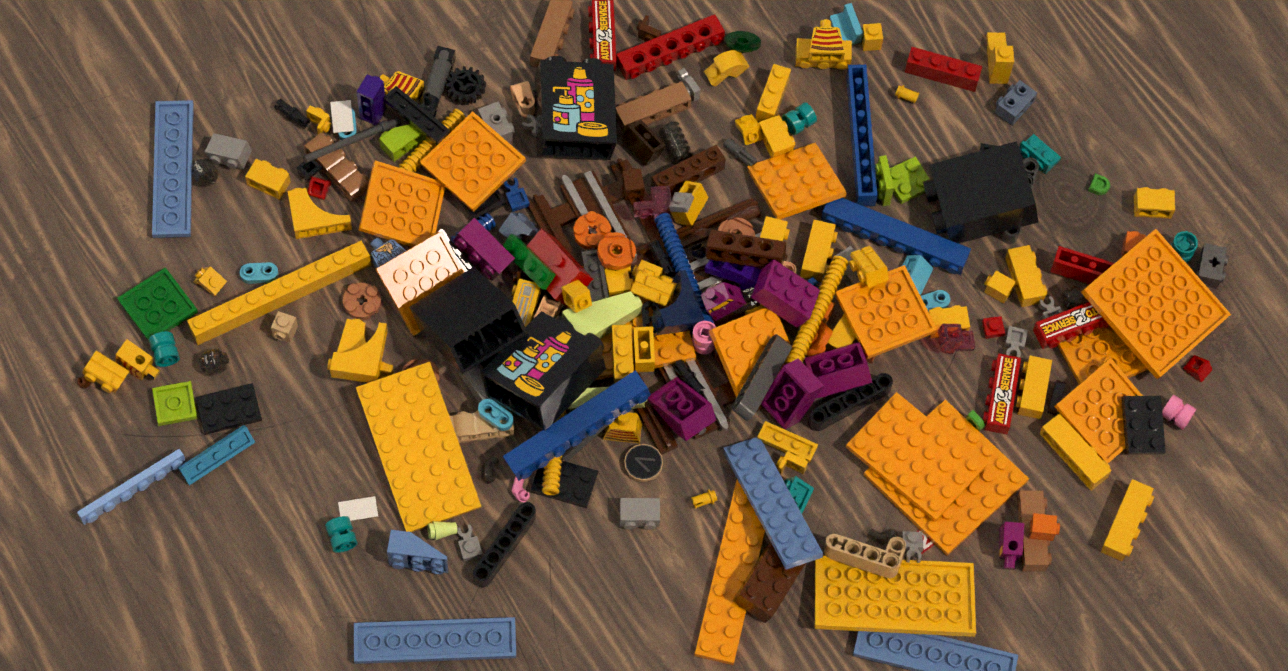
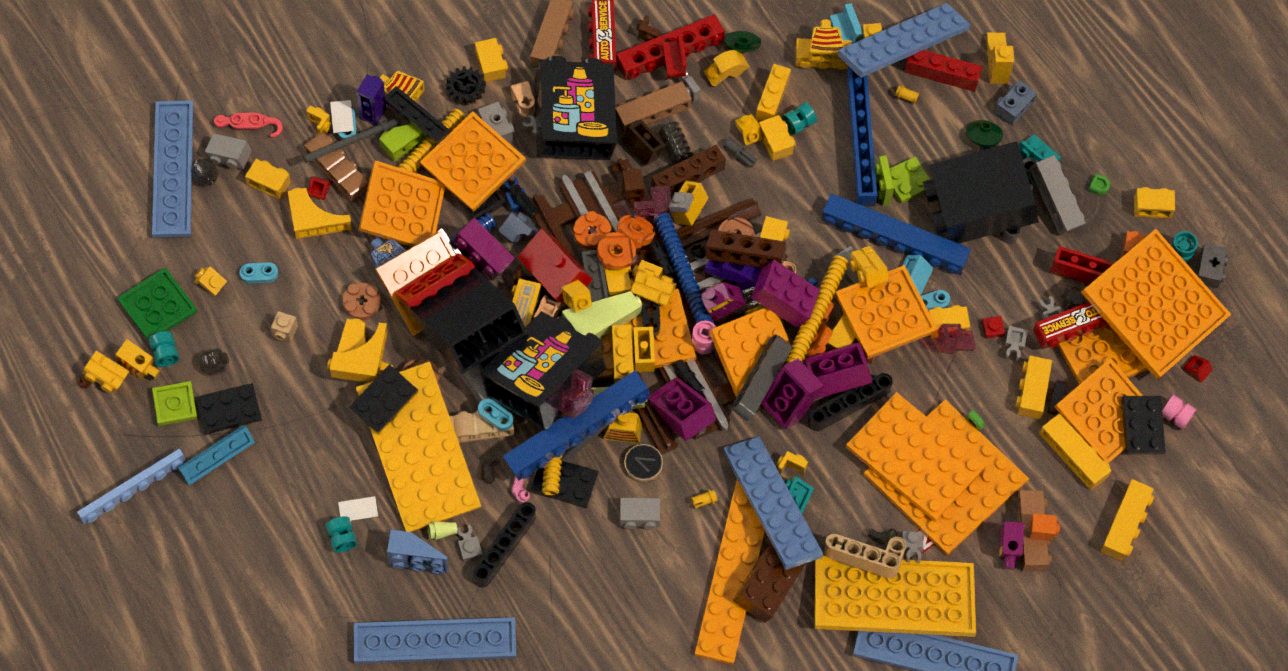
yellow brick [187,240,371,345] -> none
black pin [274,99,310,129] -> none
black slope [296,160,323,180] -> none
dark grey piece [418,46,456,118] -> none
green plate [503,233,556,290] -> none
dark blue arch [651,270,705,335] -> none
light orange plate [747,142,846,220] -> none
yellow plate [757,421,818,463] -> none
yellow brick [800,220,838,282] -> none
brick [982,353,1021,435] -> none
yellow brick [984,270,1016,304] -> none
yellow brick [1005,245,1047,307] -> none
none -> coral piece [214,113,283,137]
none -> black plate [349,364,419,434]
none -> red plate [394,253,475,308]
none -> yellow brick [475,38,508,82]
none -> black axle [510,184,537,217]
none -> clear pink brick [558,369,595,419]
none -> orange plate [616,215,655,248]
none -> red panel [662,34,687,78]
none -> medium blue plate [837,3,971,78]
none -> dark green dish [966,120,1003,147]
none -> light grey brick [1029,155,1085,236]

